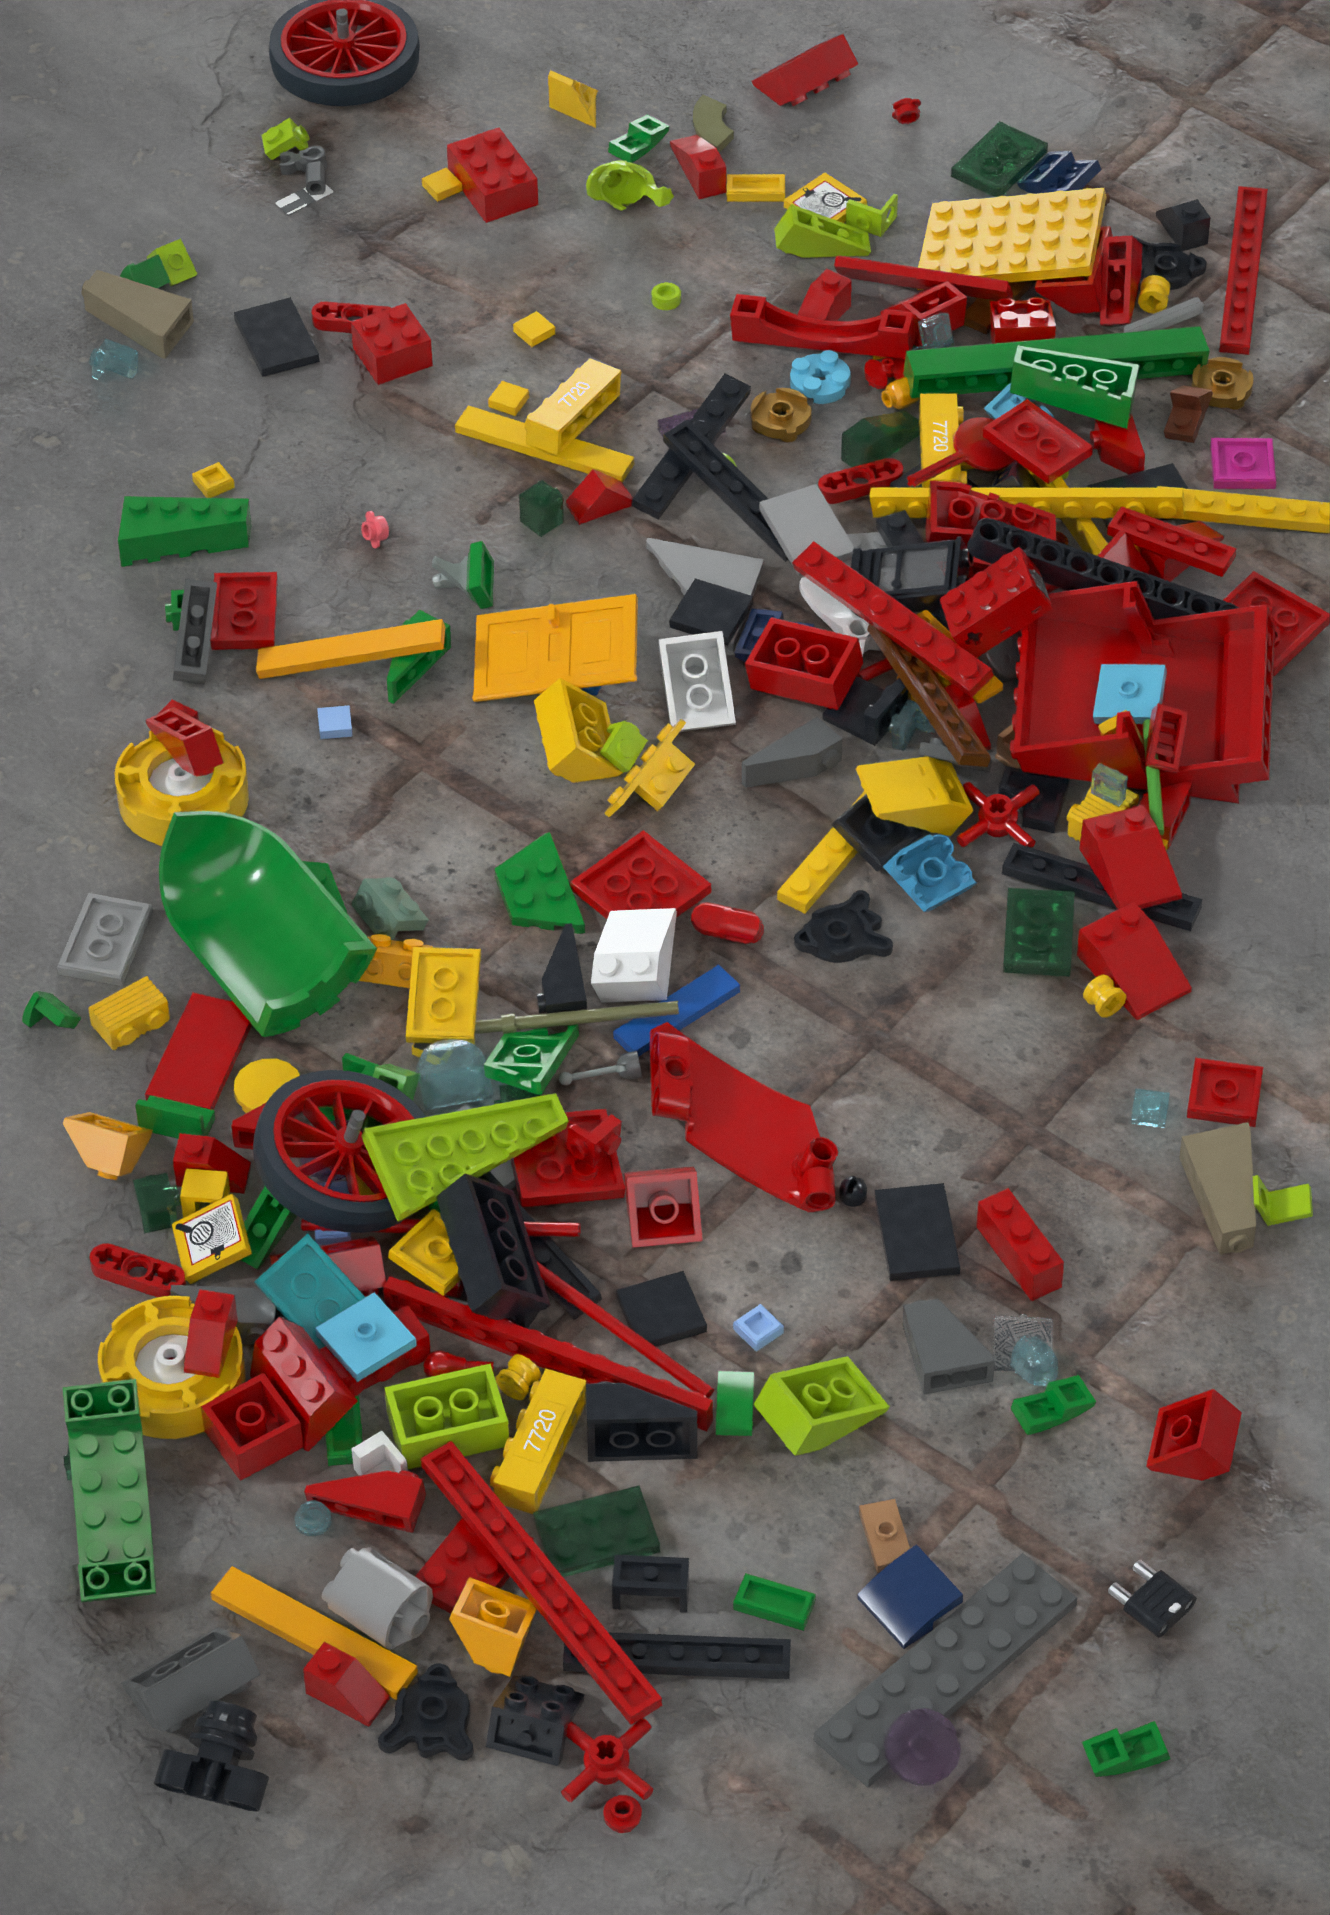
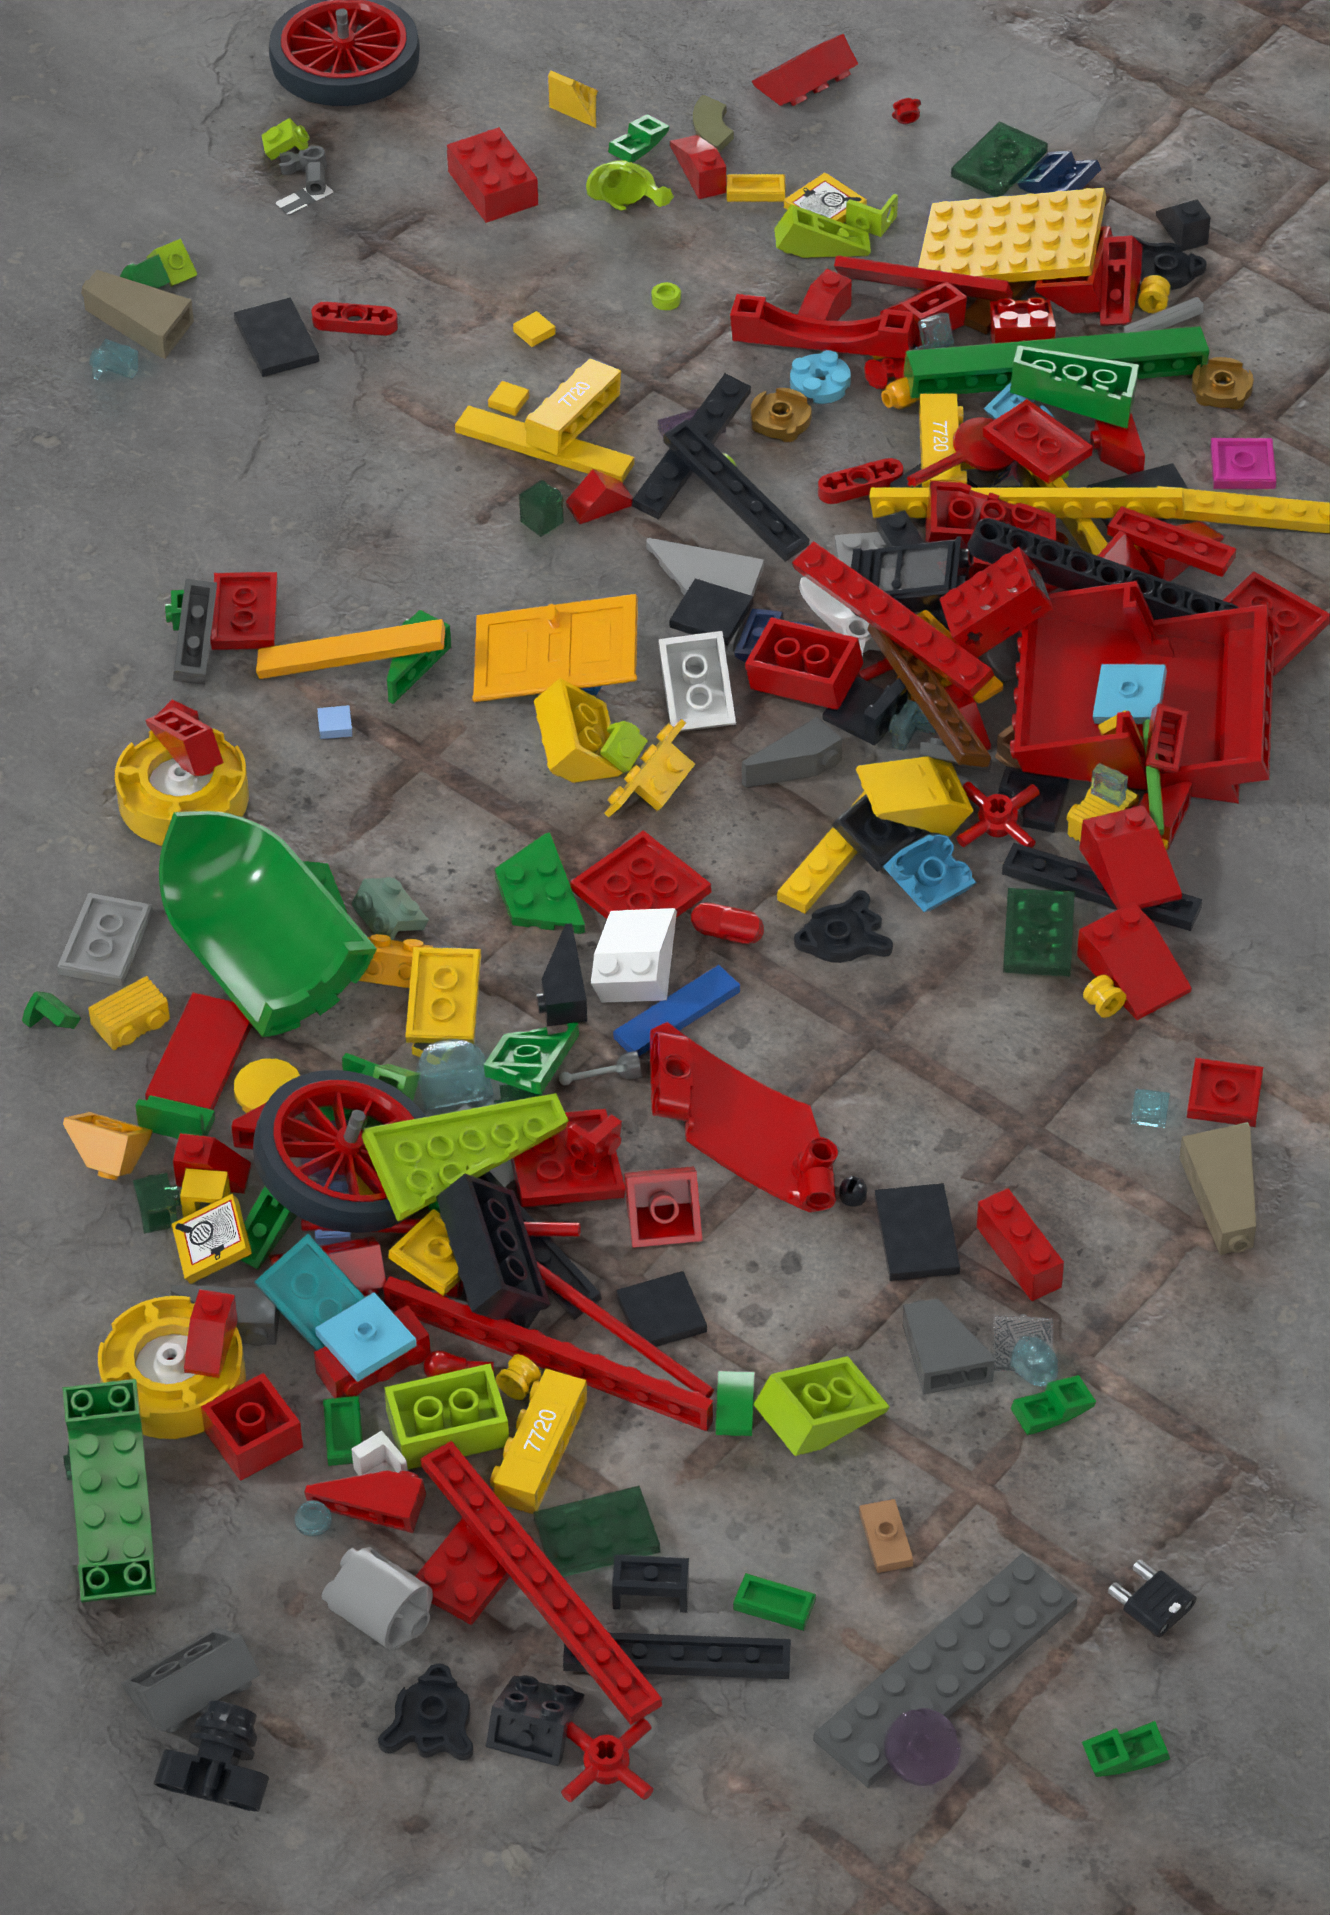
red beam [89,1243,186,1298] -> none
green wedge [118,496,252,567] -> none
yellow tile [192,462,235,498] -> none
light orange tile [211,1566,418,1700] -> none
red slope [250,1317,358,1452] -> none
red slope [303,1642,390,1727] -> none
red brick [351,303,433,385] -> none
coral plate [361,511,389,548] -> none
yellow tile [422,167,462,202] -> none
green piece [432,541,494,609] -> none
light orange slope [449,1577,537,1677] -> none
olive bar [475,1001,679,1035] -> none
black slope [586,1381,698,1462] -> none
red plate [603,1795,642,1833] -> none
light blue tile [733,1304,784,1352] -> none
light grey tile [759,484,854,576] -> none
clear green slope [841,411,920,467] -> none
dark blue slope [857,1544,963,1649] -> none
red slope [1146,1389,1242,1481] -> none
copper slope [1164,385,1213,443] -> none
red tile [1219,186,1268,355] -> none
lime bracket [1253,1175,1313,1226] -> none

